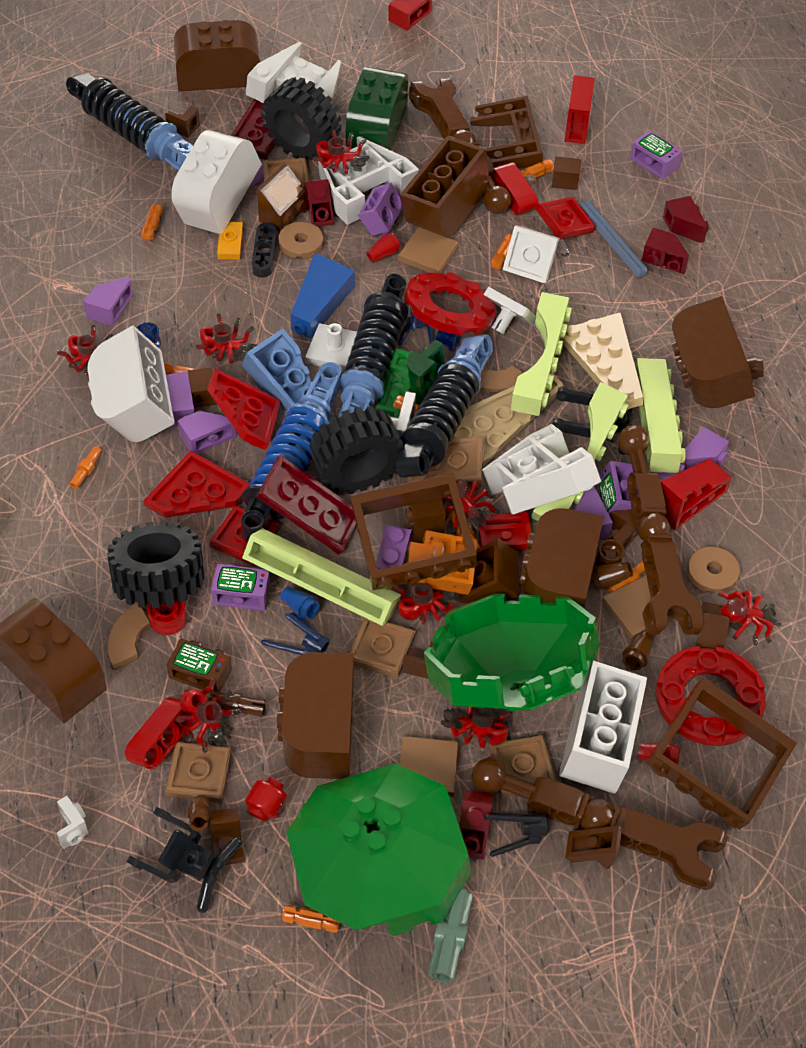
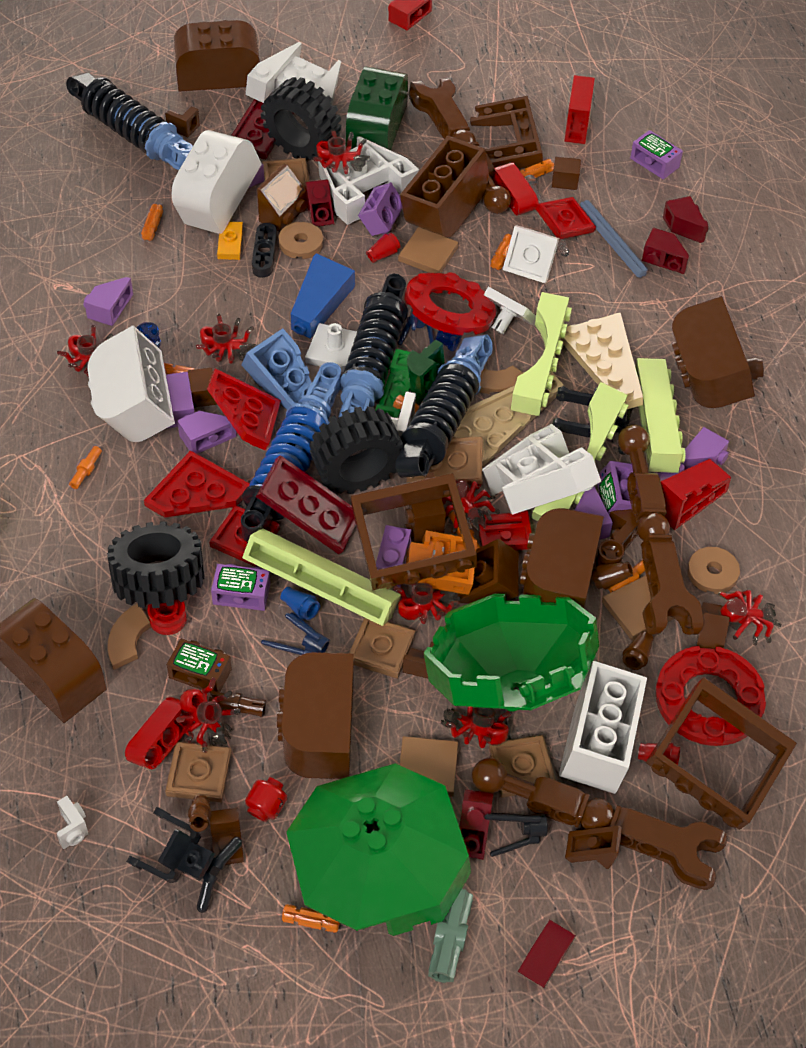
none -> dark red slope [518,920,576,988]

